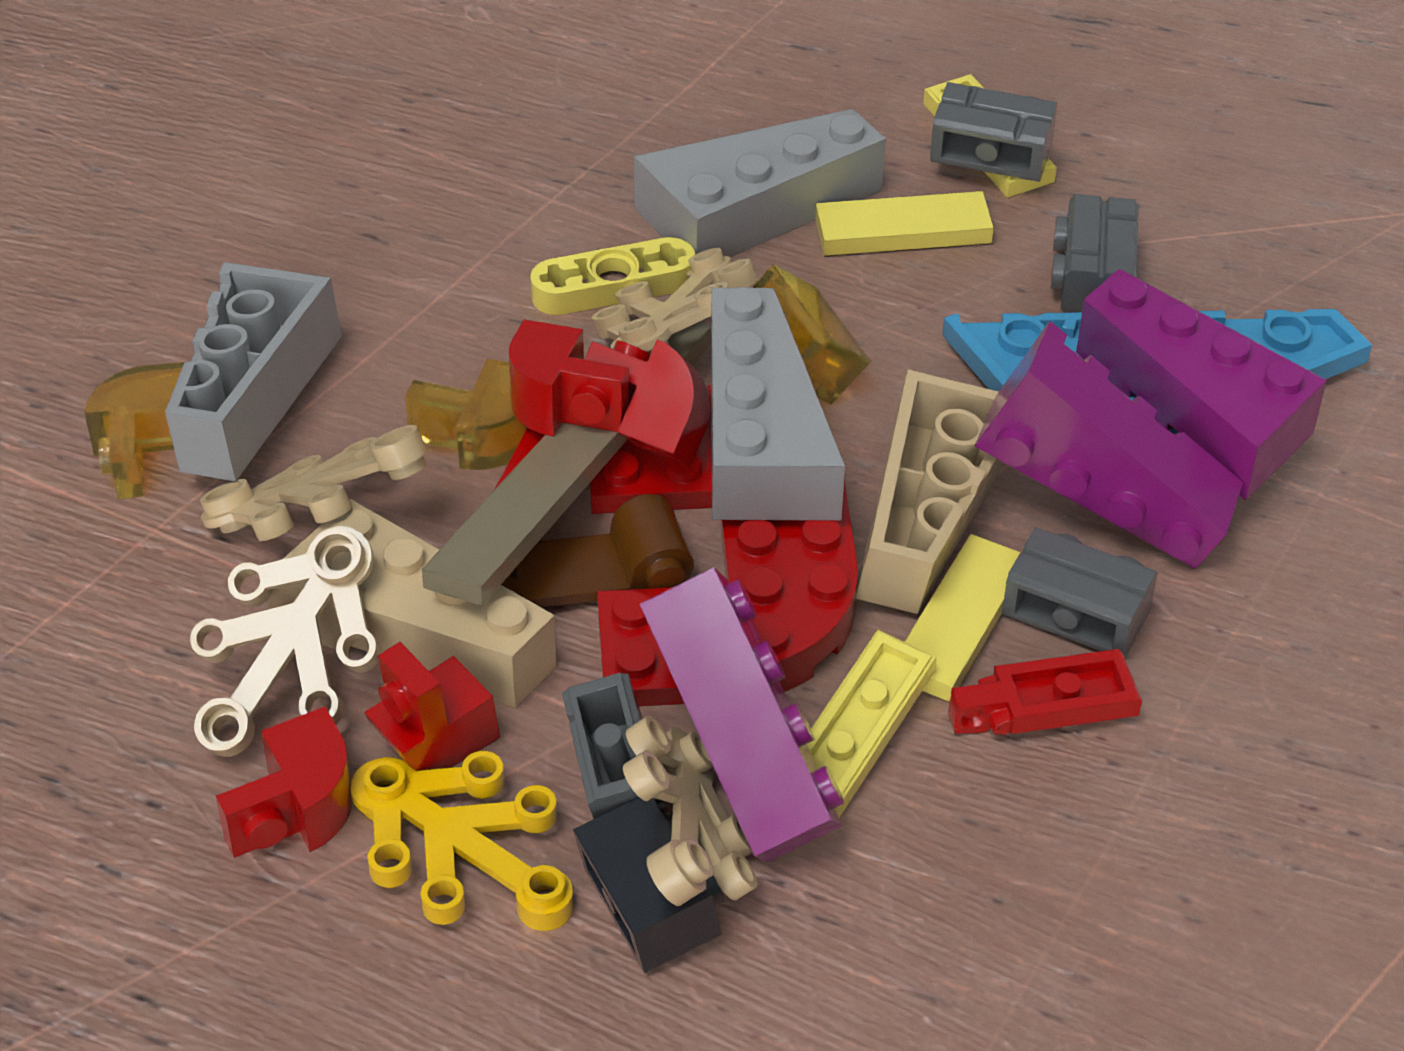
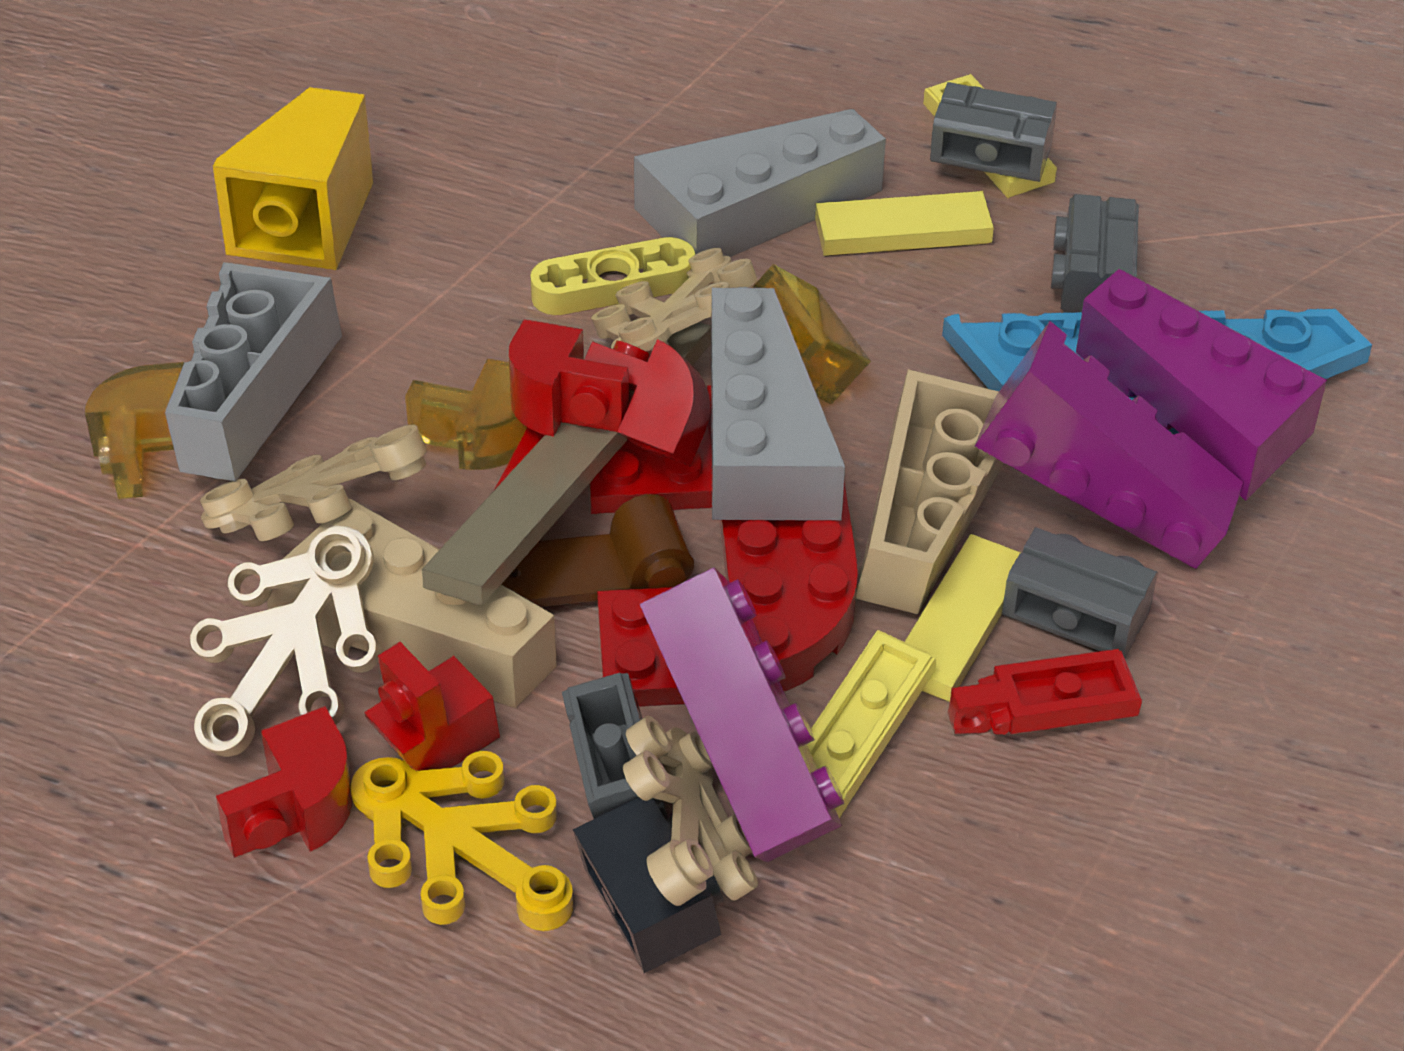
none -> yellow slope [213,87,373,270]

